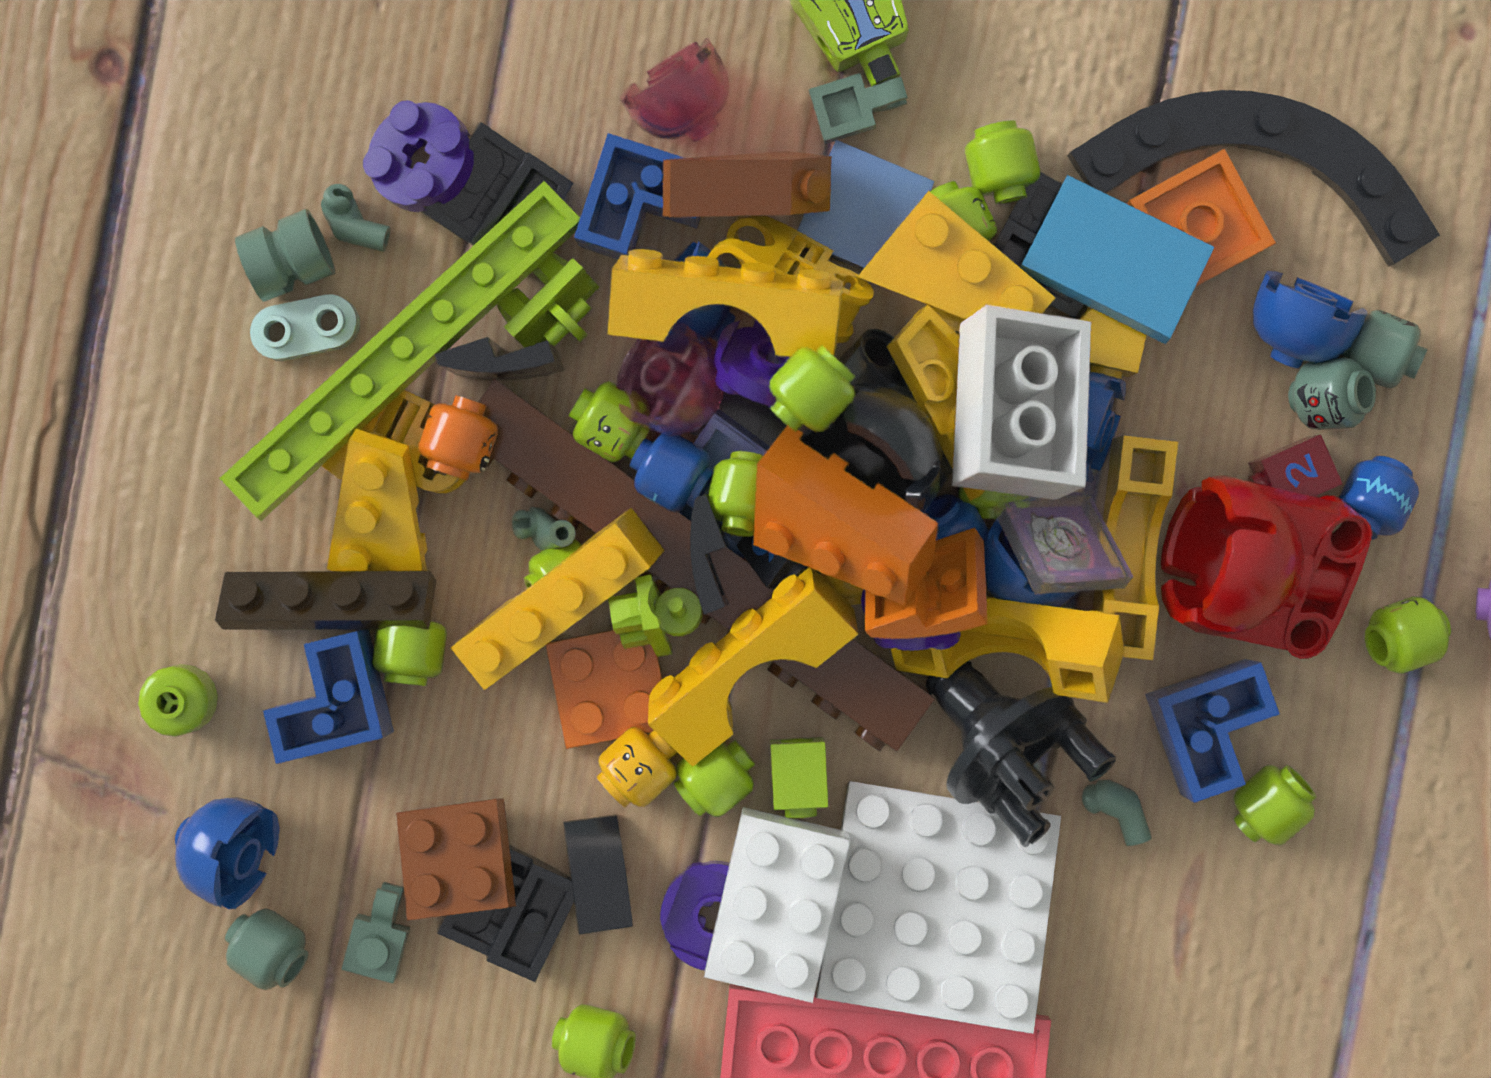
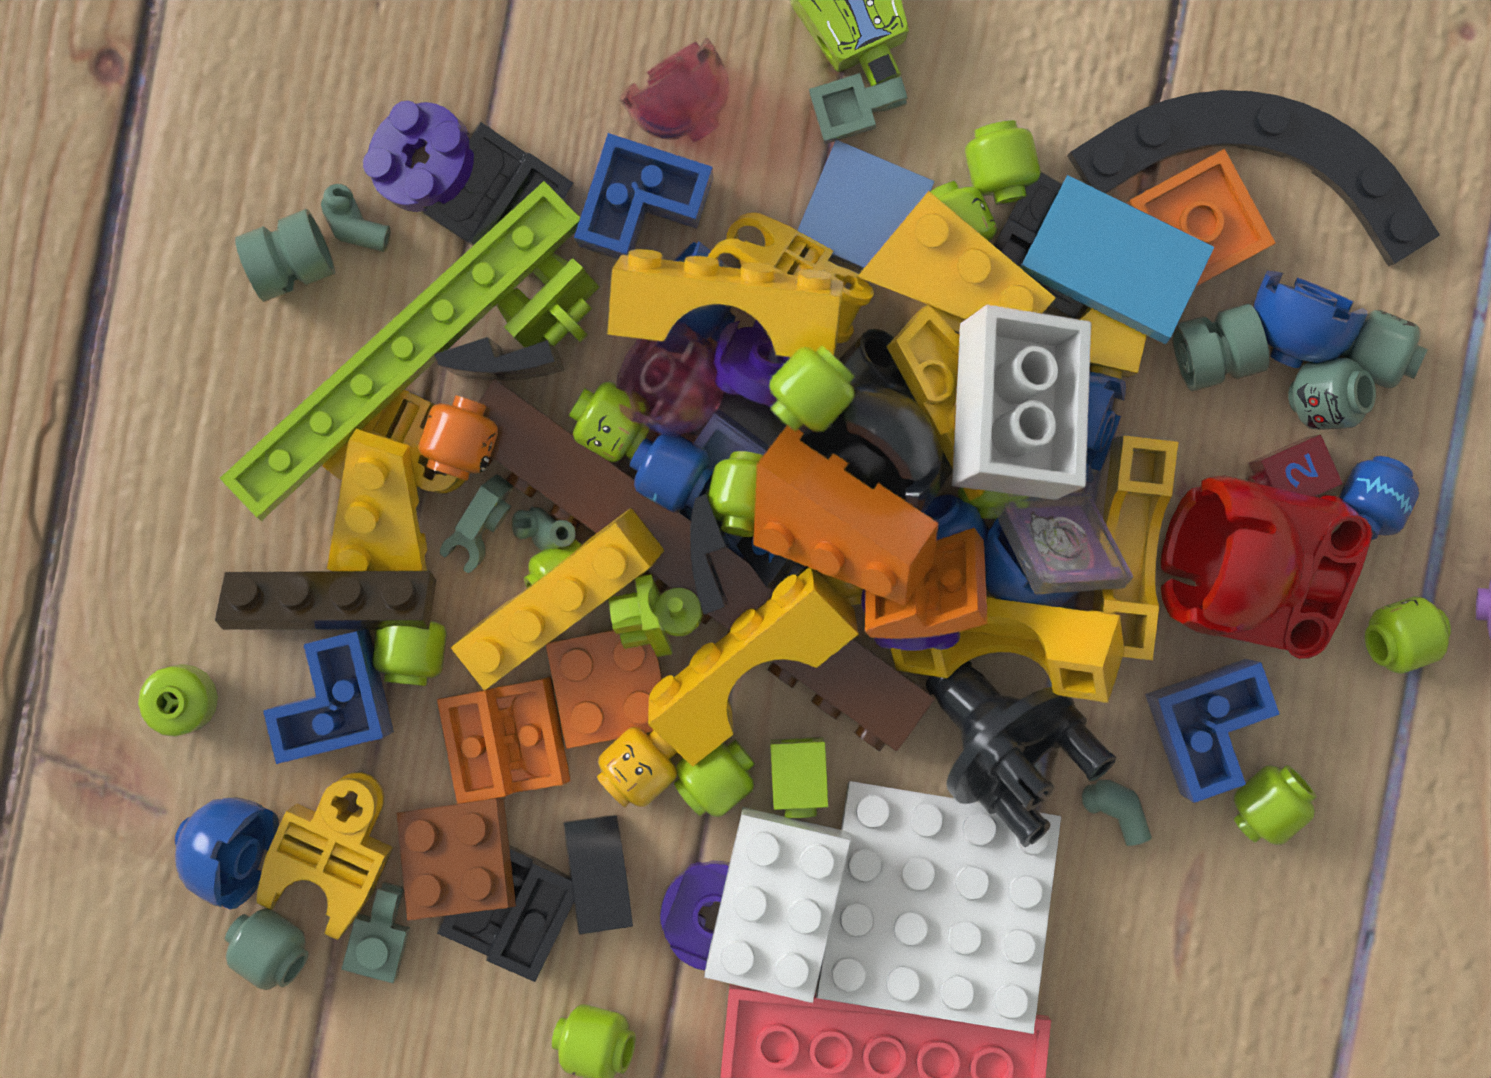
light aqua plate [250,294,360,361] -> none
dark orange slope [663,151,832,217] -> none
none -> yellow piece [256,772,394,940]
none -> orange slope [437,677,571,804]
none -> sand green plate [440,474,514,573]
none -> sand green wheel [1172,304,1270,392]

